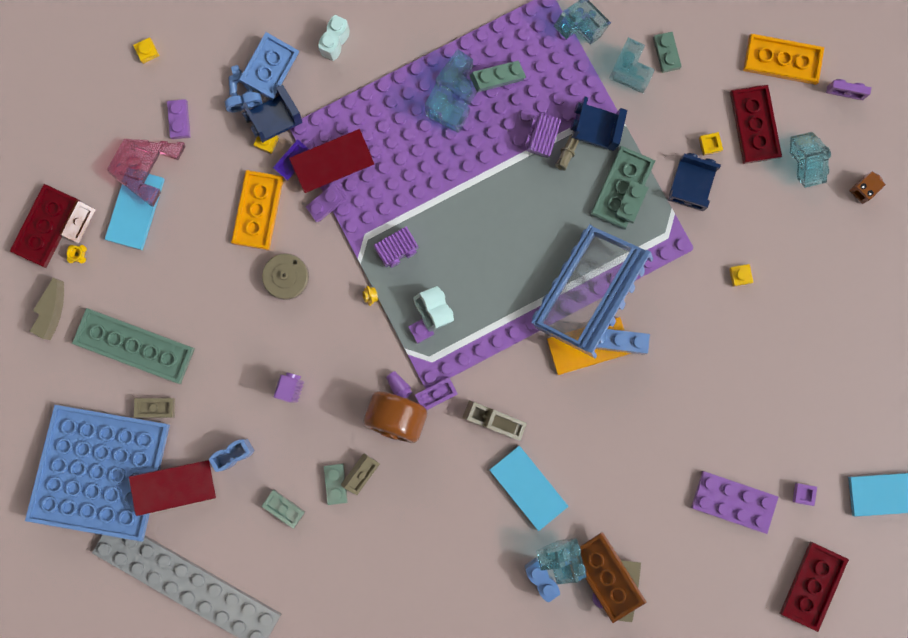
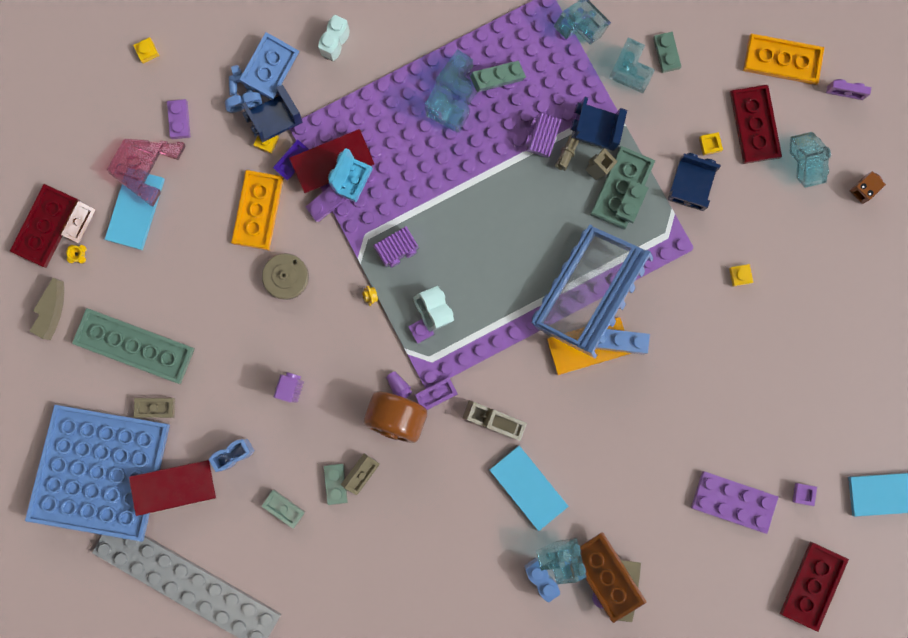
none -> medium azure bracket [328,148,373,202]
none -> dark tan brick [585,148,618,180]

